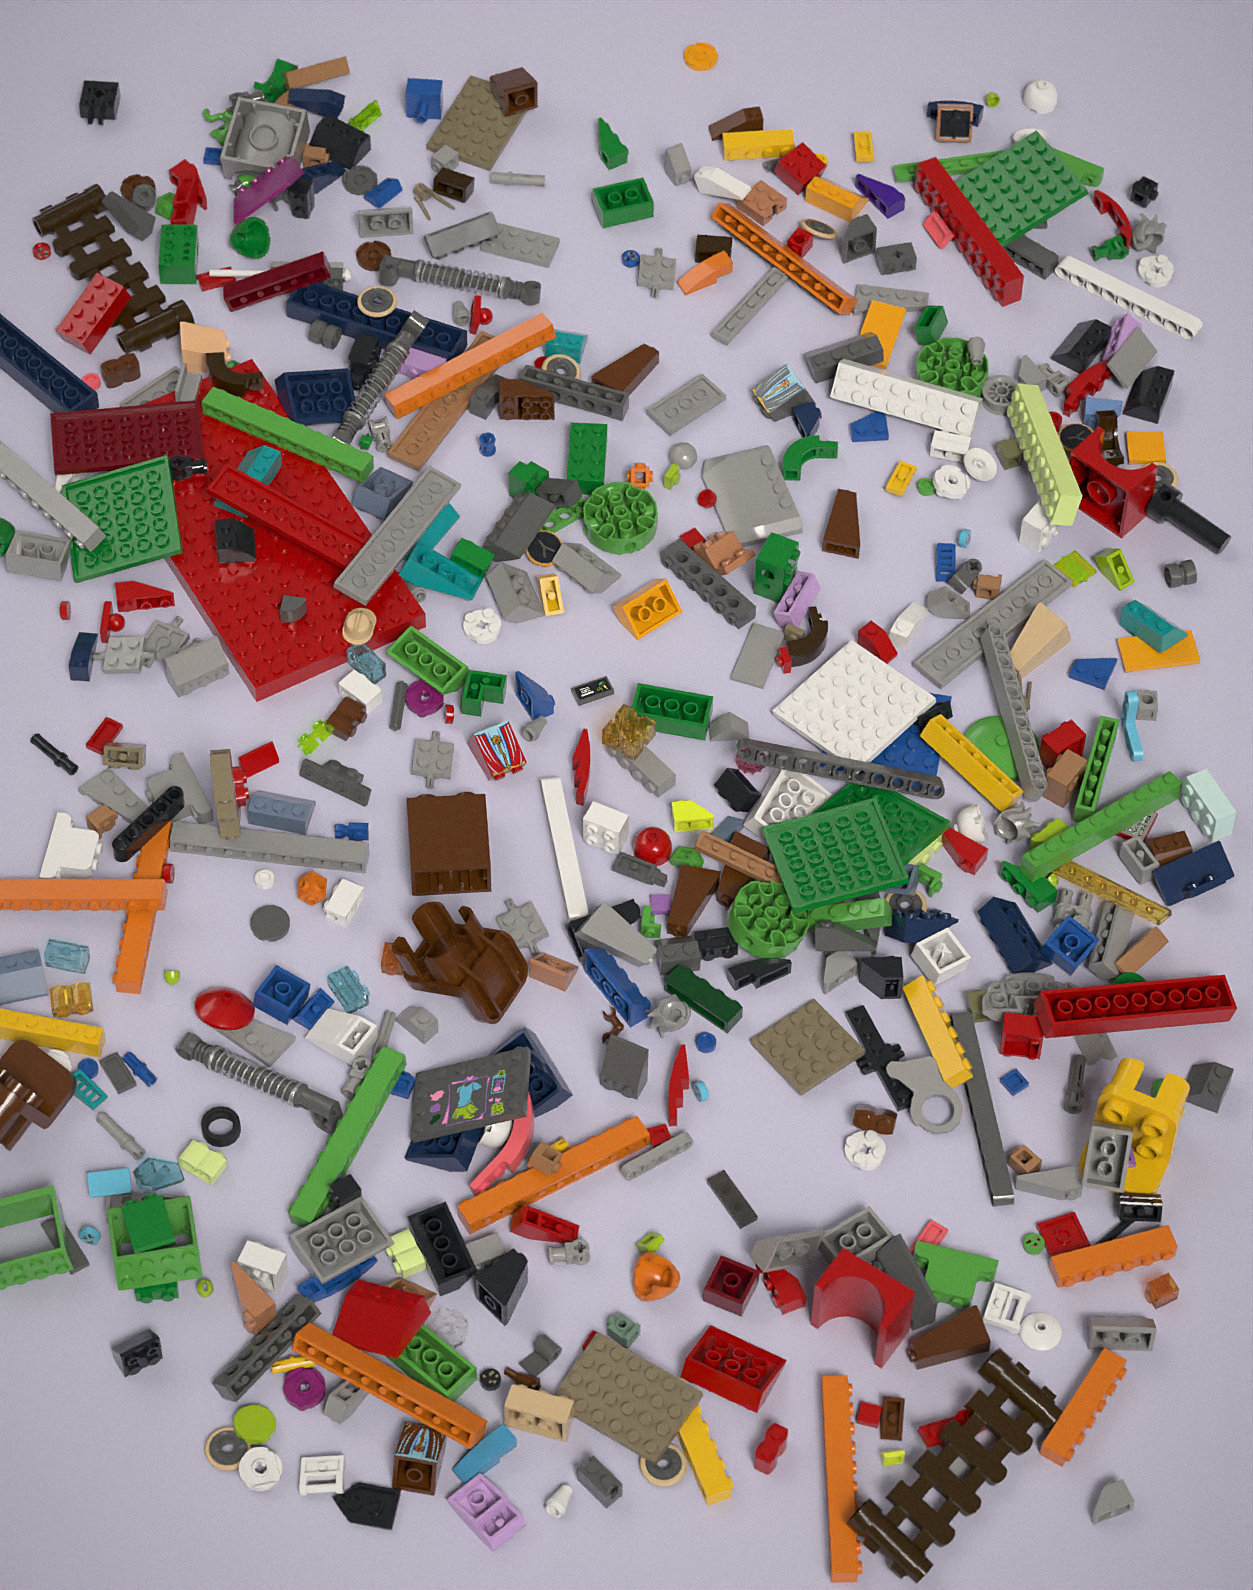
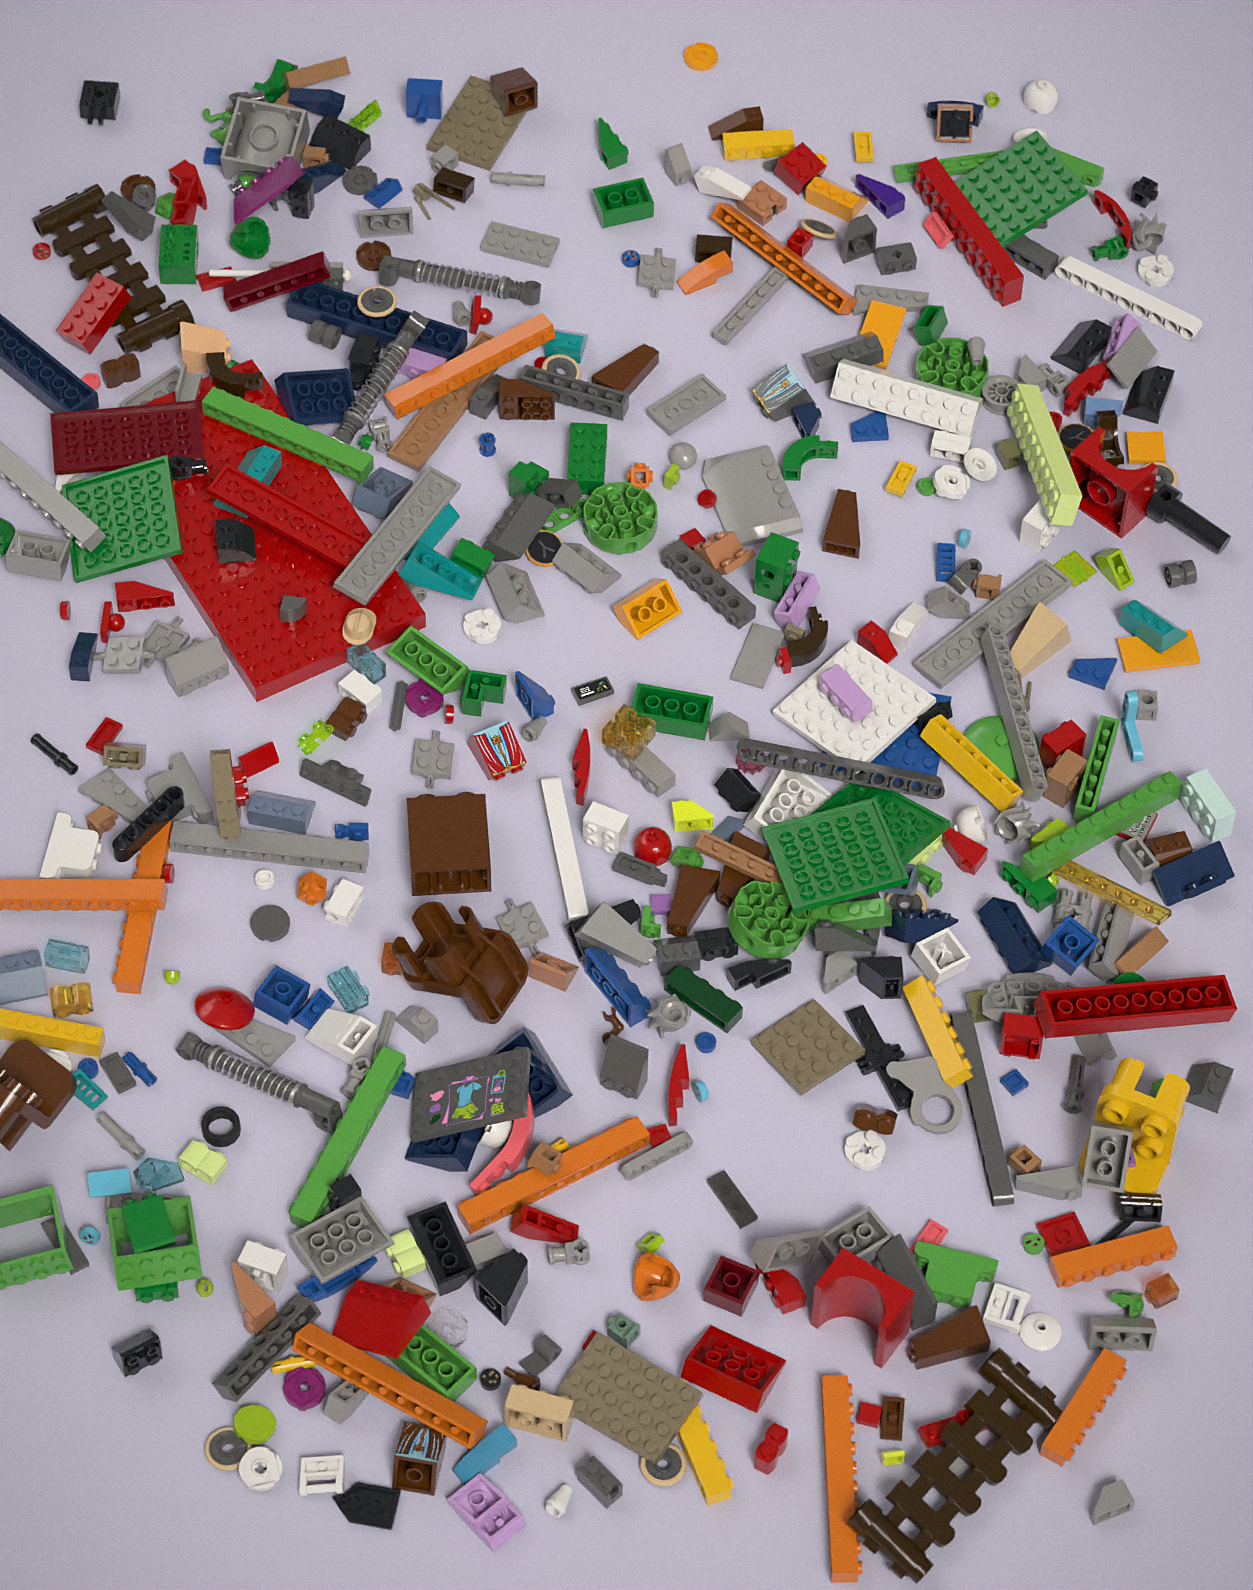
slope [424,211,501,259] -> none
yellow slope [536,573,564,616] -> none
none -> lavender brick [819,664,873,723]
none -> bright green bracket [1110,1290,1144,1318]

